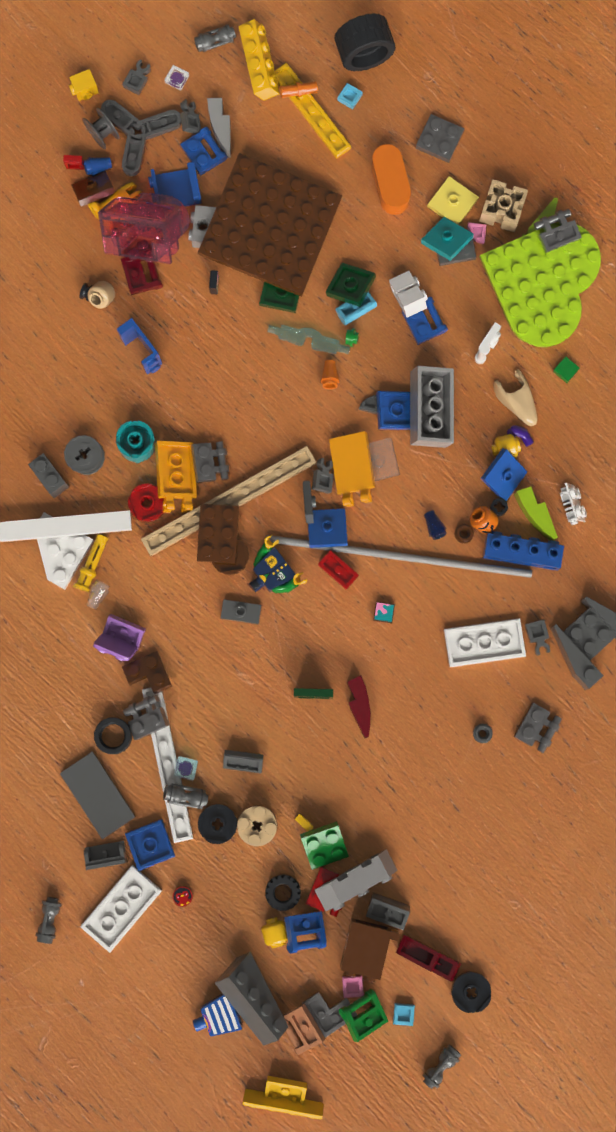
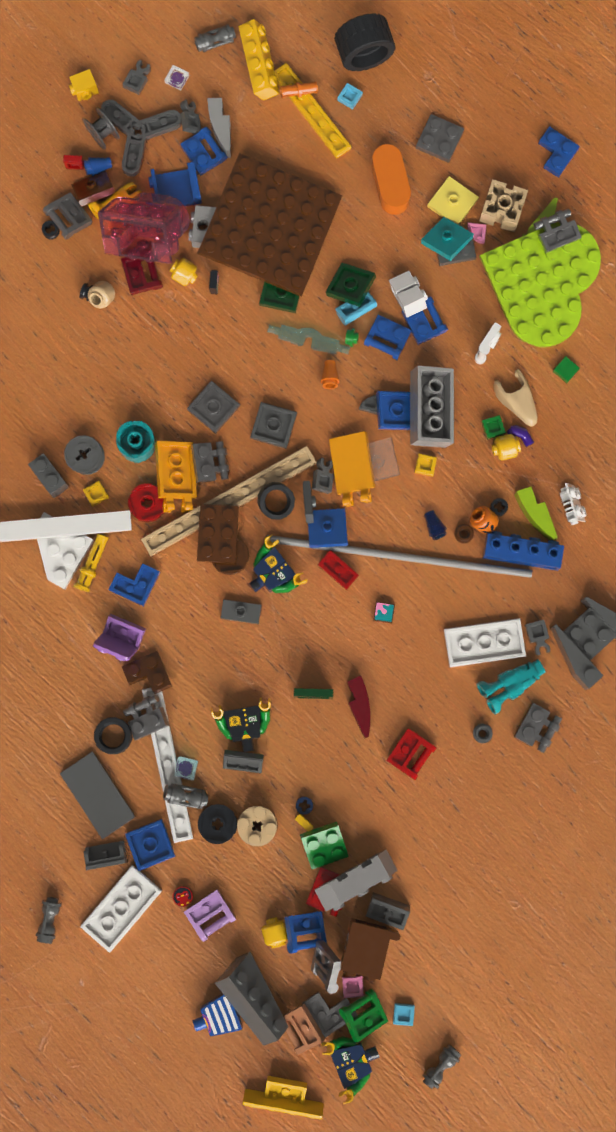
clear cone [86,580,110,610] -> none
blue panel [117,318,162,375] -> none
black tyre [265,874,301,911] -> none
dark red slope [396,935,462,982] -> none
black plate [451,971,491,1013] -> none
blue plate [480,448,527,501] -> none
none -> black bush [42,221,60,240]
none -> flat silver plate [43,192,92,240]
none -> yellow tile [83,481,109,507]
none -> blue plate [108,563,160,607]
none -> yellow head [169,258,198,286]
none -> lavender plate [184,889,237,942]
none -> flat silver plate [187,381,240,434]
none -> torso [210,698,271,752]
none -> dark grey plate [250,402,297,449]
none -> black tyre [257,482,295,520]
none -> dark blue bush [296,797,313,815]
none -> flat silver plate [311,940,341,994]
none -> torso [320,1036,380,1104]
none -> blue plate [364,315,412,360]
none -> red plate [386,728,437,780]
none -> yellow tile [414,453,437,477]
none -> teal piece [476,659,546,714]
none -> green plate [481,415,506,440]
none -> blue plate [538,126,580,178]

